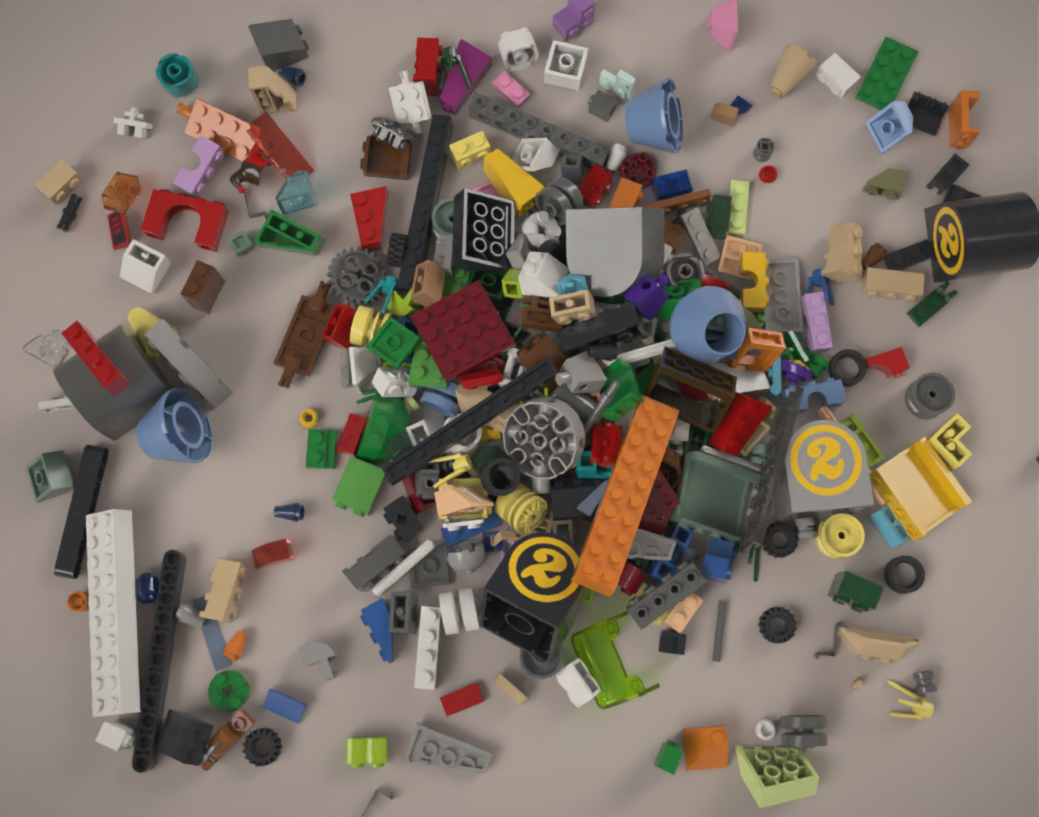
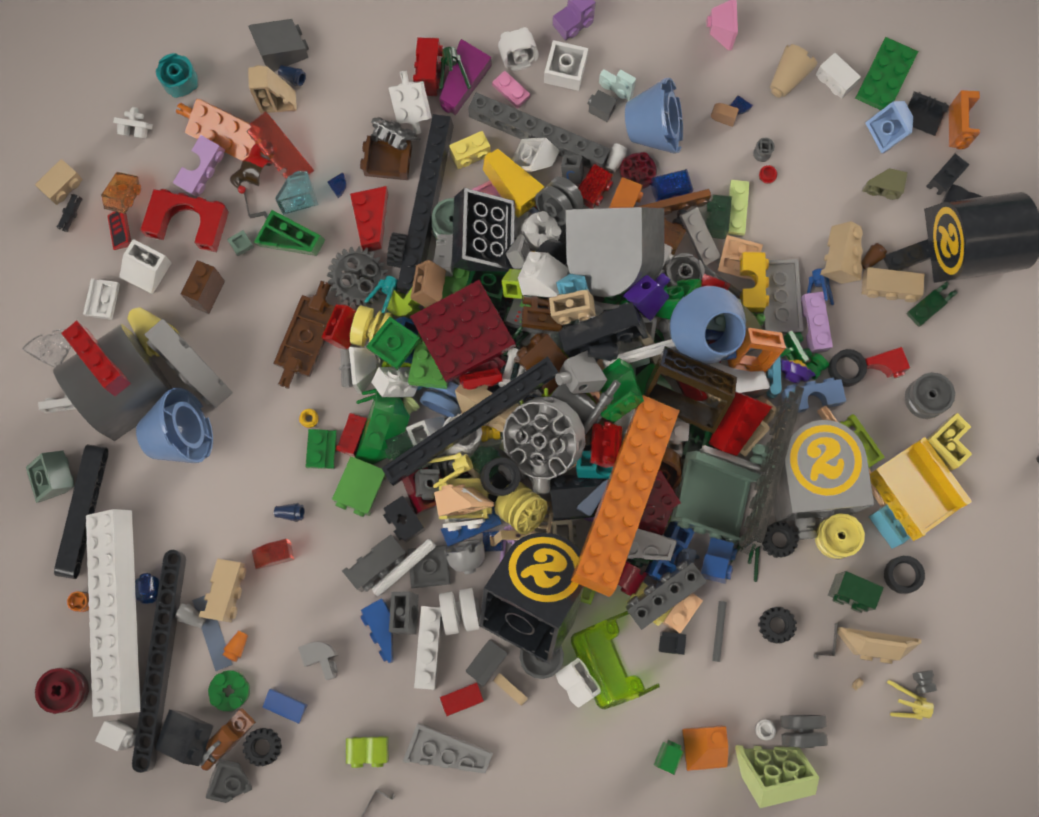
none -> dark red wheel [35,668,89,714]
none -> white plate [83,278,120,320]
none -> dark grey plate [206,758,252,803]
none -> clear blue tile [327,172,346,198]
none -> dark grey panel [466,640,508,686]

